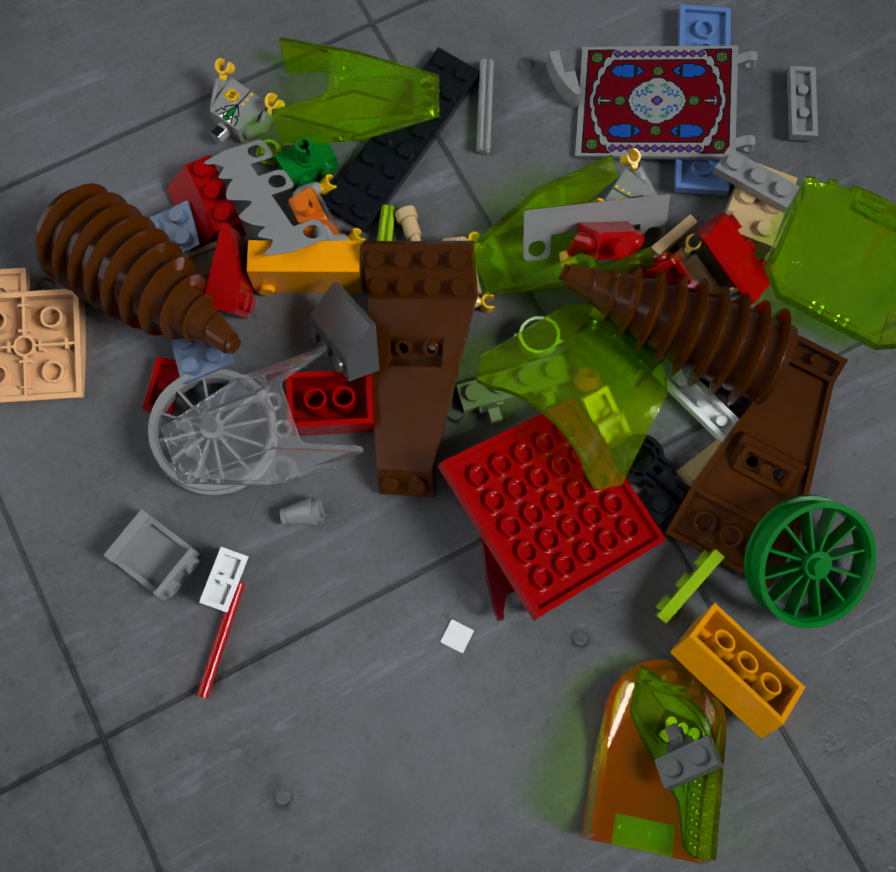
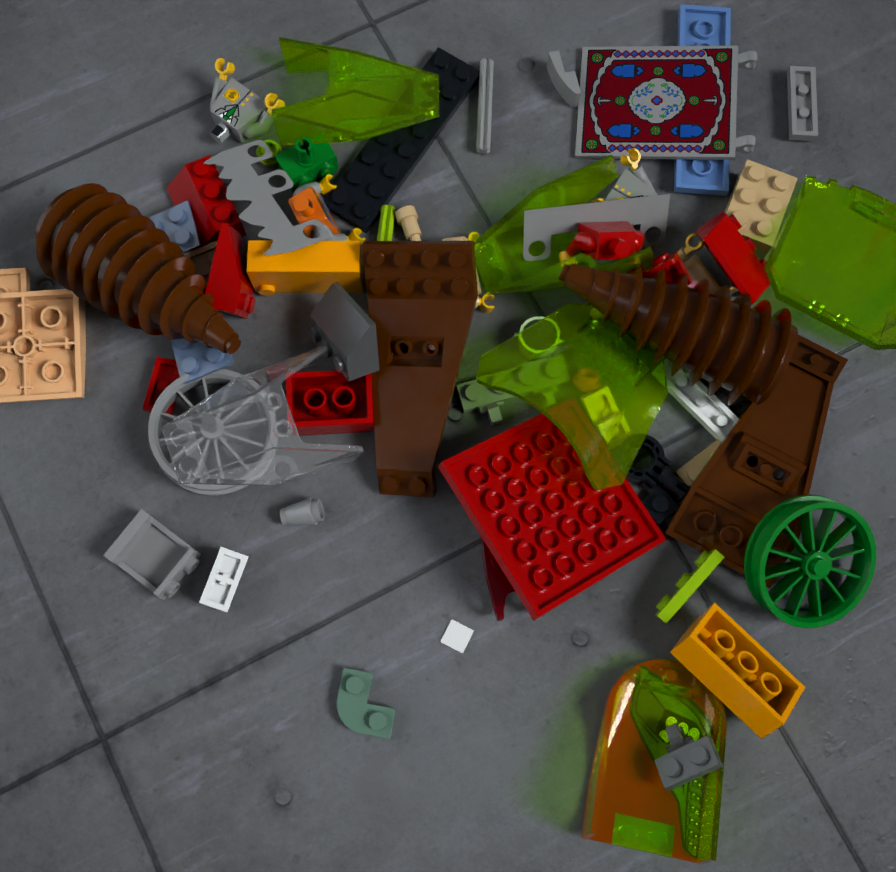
red bar [196,582,245,699] -> none
tan plate [644,214,698,267] -> none
light grey plate [713,147,800,213] -> none
none -> sand green plate [337,668,396,739]

